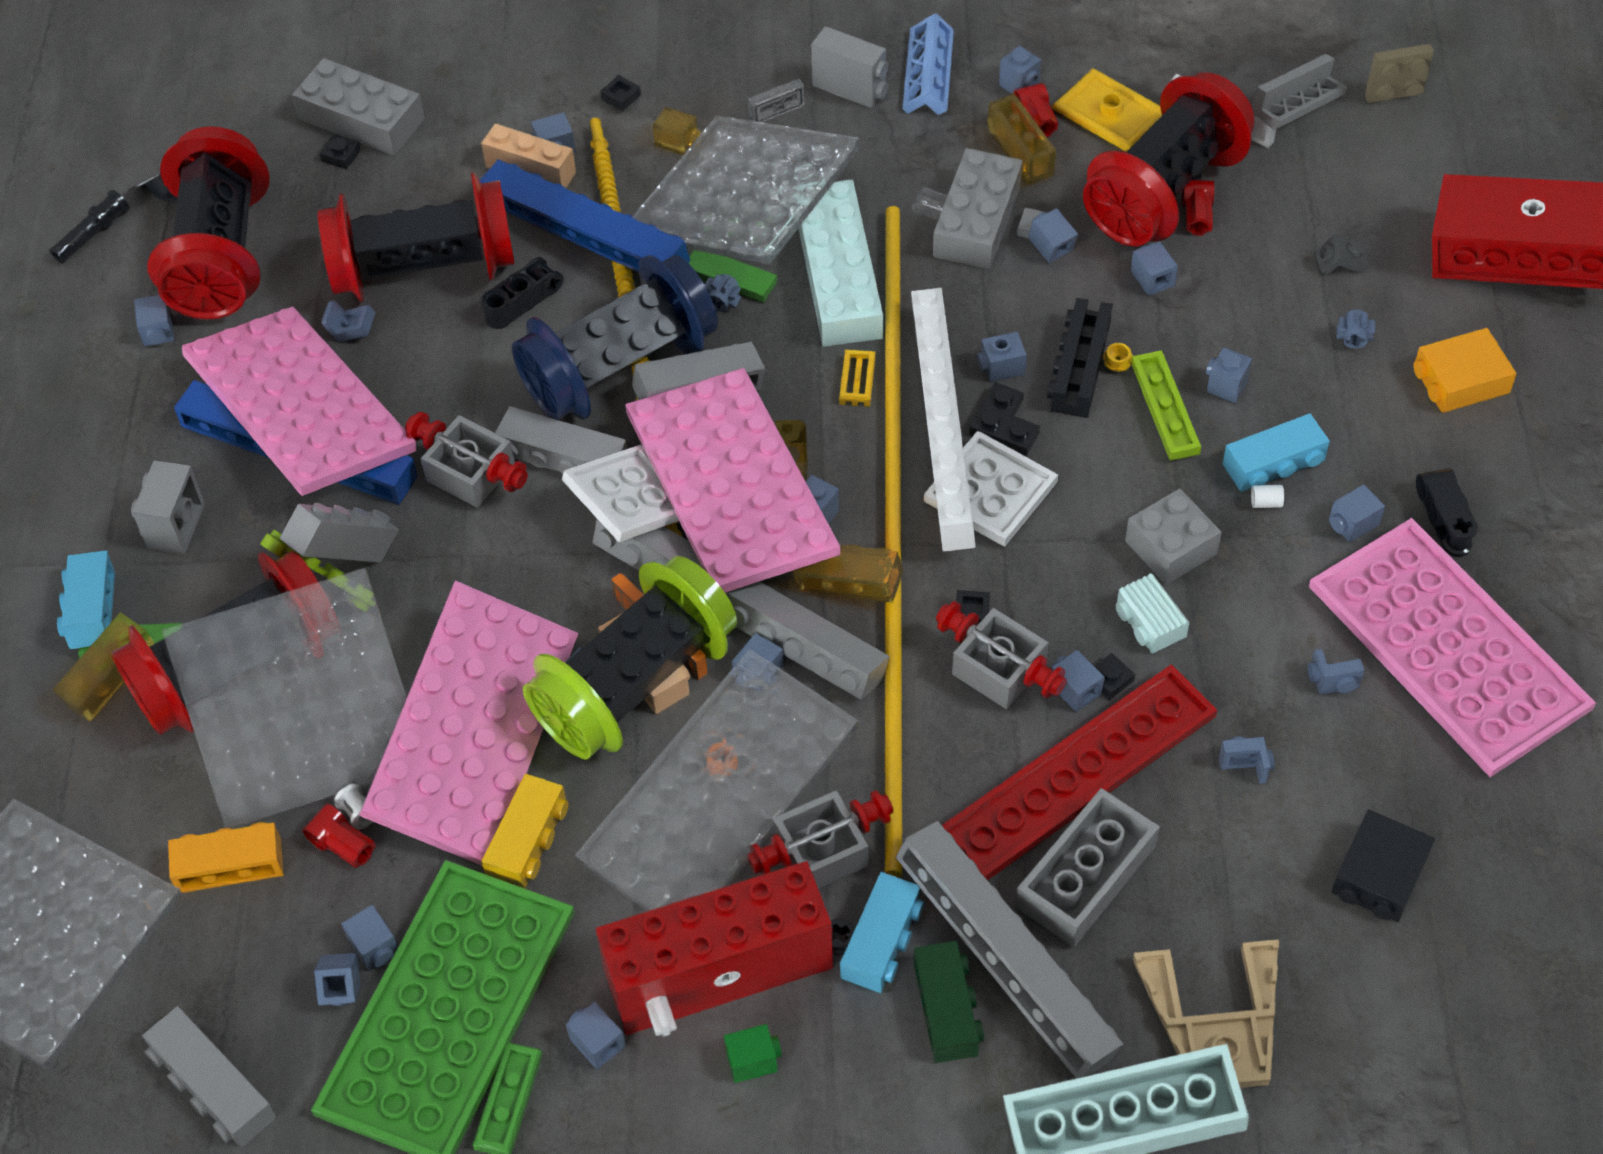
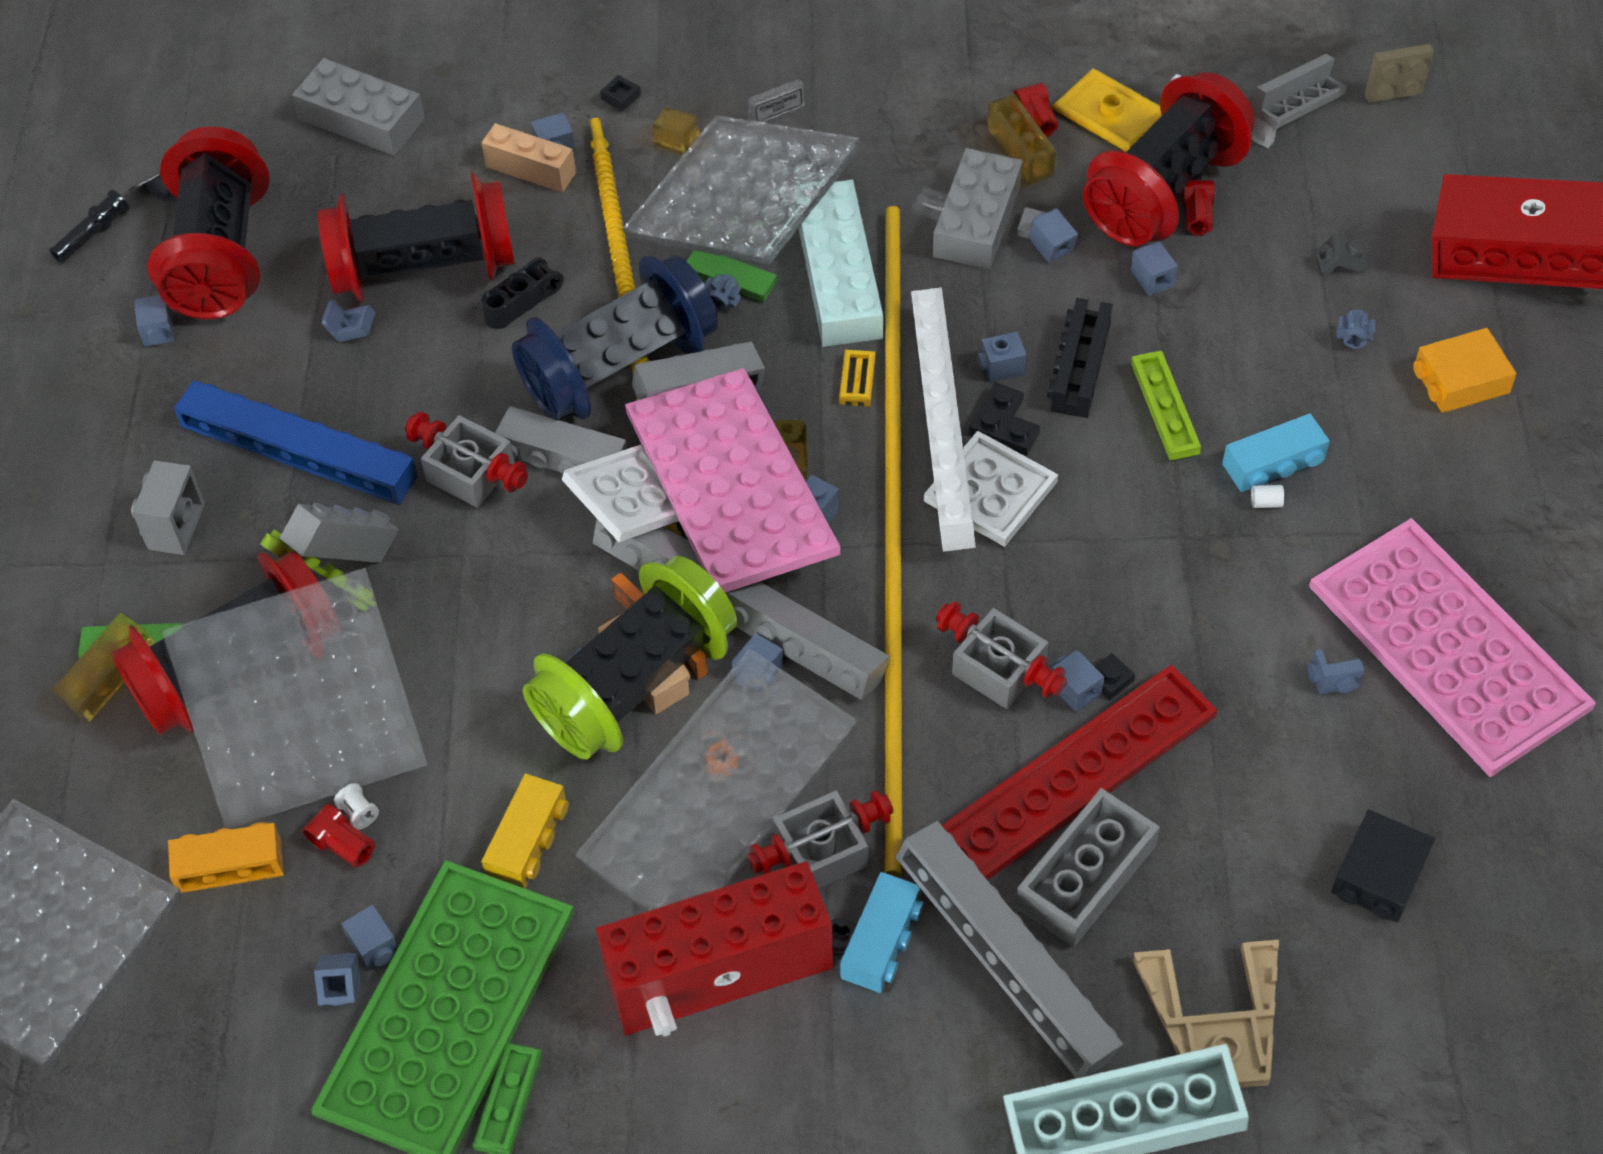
medium azure brick [57,550,115,649] -> none
light grey brick [142,1006,276,1148] -> none
bright pink plate [182,306,416,496] -> none
black plate [320,134,361,169] -> none
bright pink plate [359,580,578,866] -> none
blue brick [480,159,691,272] -> none
sand blue brick [566,1001,626,1070] -> none
green brick [724,1024,782,1083] -> none
clear yellow brick [793,544,903,603] -> none
light grey brick [811,26,888,109] -> none
light blue fence [902,13,954,115] -> none
dark green brick [913,941,984,1064] -> none
black plate [956,590,990,625] -> none
sand blue brick [999,46,1041,94] -> none
yellow plate [1103,343,1133,371] -> none
light aqua brick [1116,573,1189,654] -> none
light grey brick [1125,488,1222,585] -> none
sand blue brick [1206,347,1253,404] -> none
sand blue bracket [1219,737,1274,784] -> none
sand blue brick [1329,484,1385,543] -> none
black piece [1416,468,1478,557] -> none

